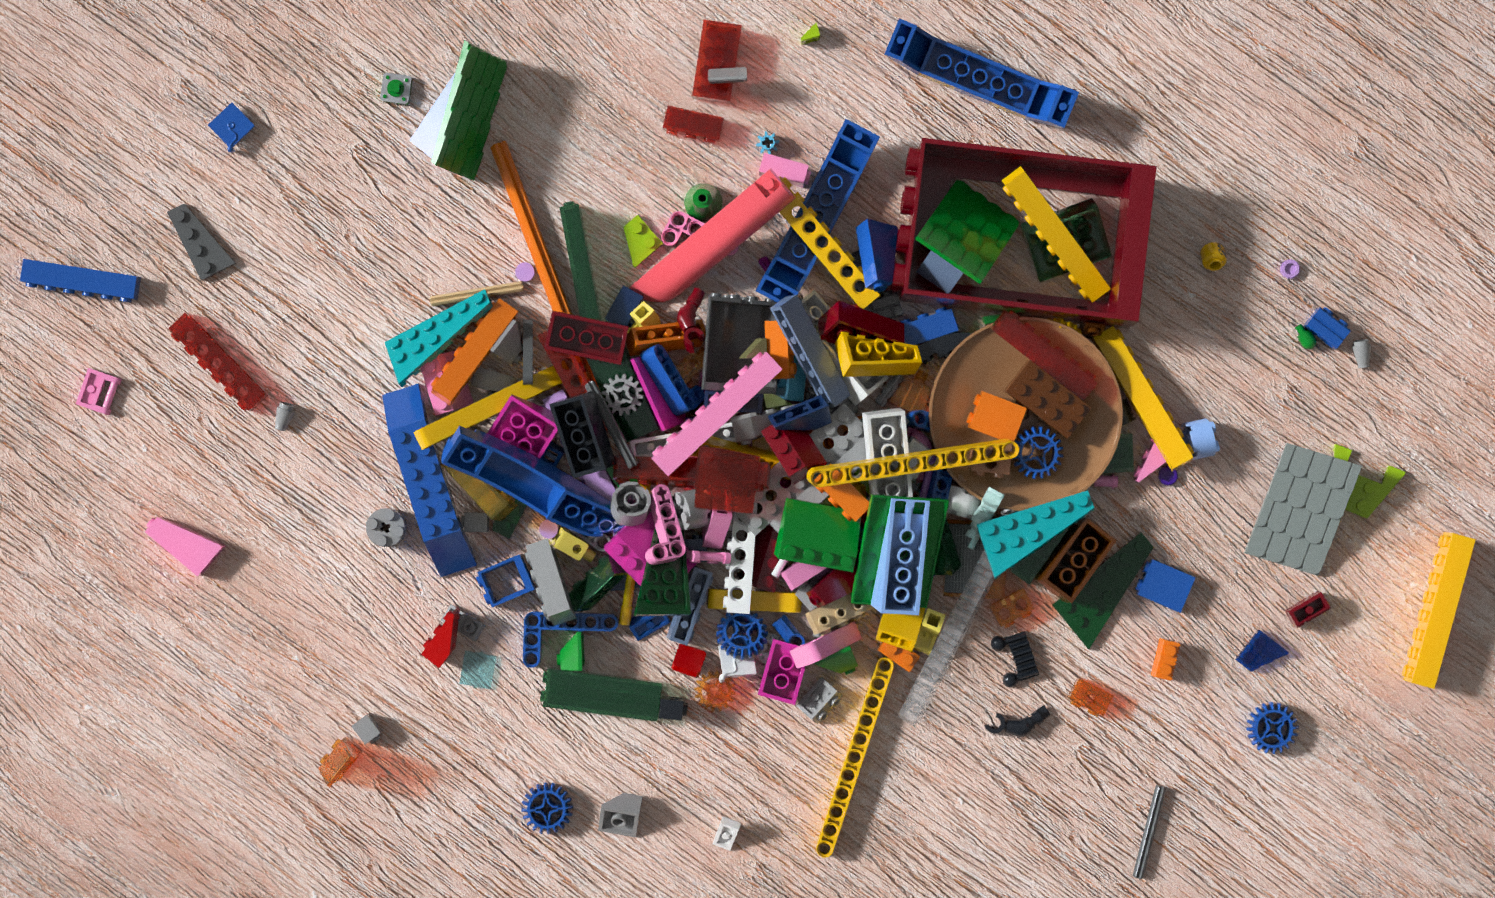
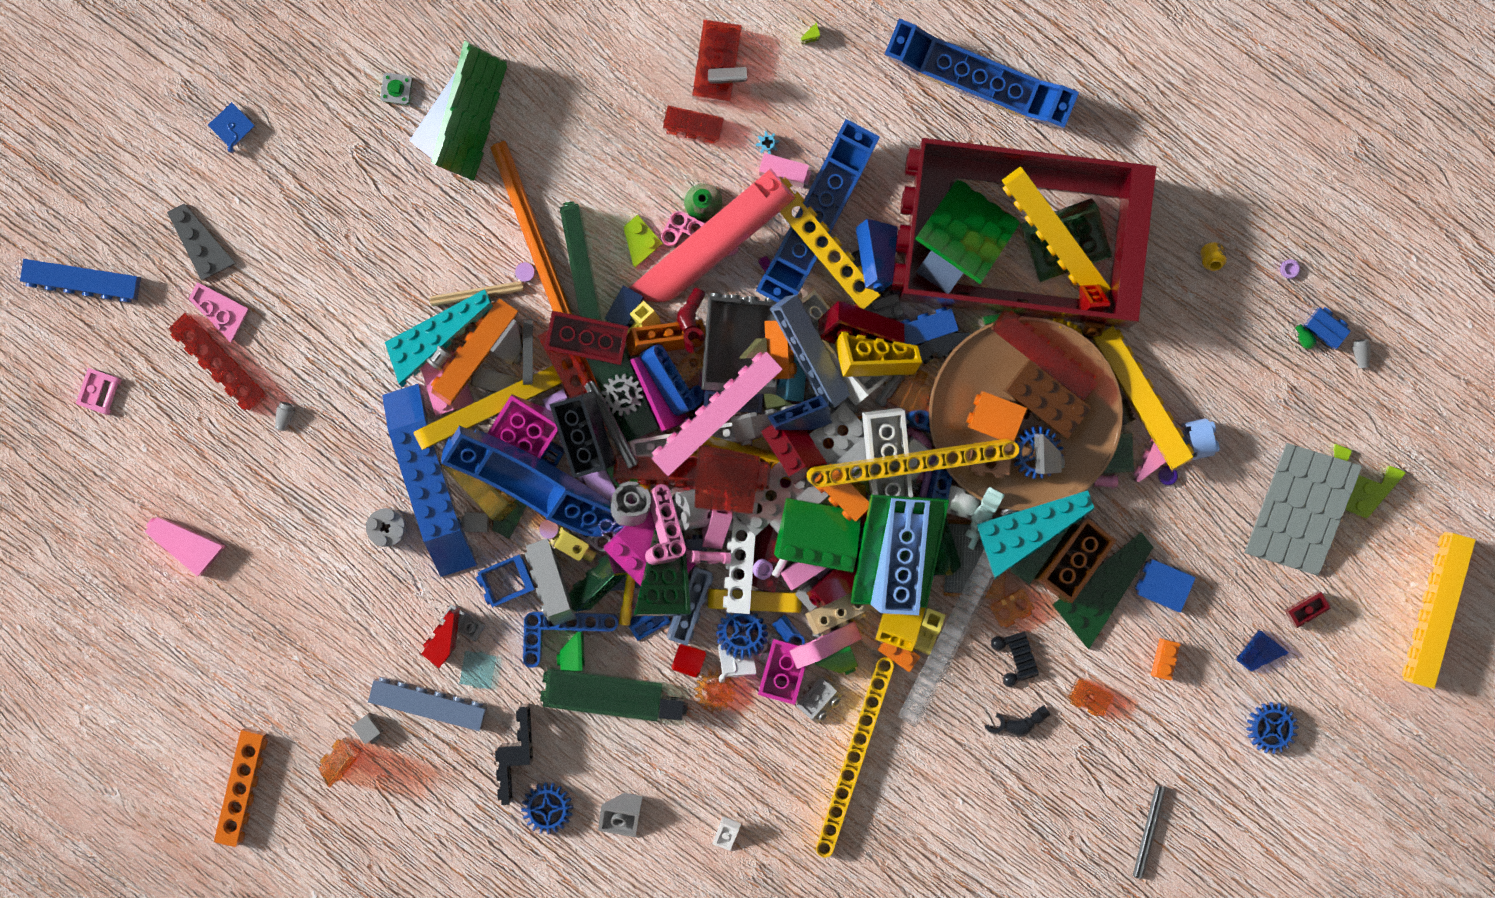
none -> bright pink wing [189,282,249,343]
none -> orange brick [214,728,268,847]
none -> sand blue brick [368,677,487,731]
none -> light grey bush [427,345,452,371]
none -> black bracket [495,703,533,805]
none -> lavender tile [753,559,773,580]
none -> light grey slope [1034,433,1065,474]
none -> red slope [1079,284,1110,312]

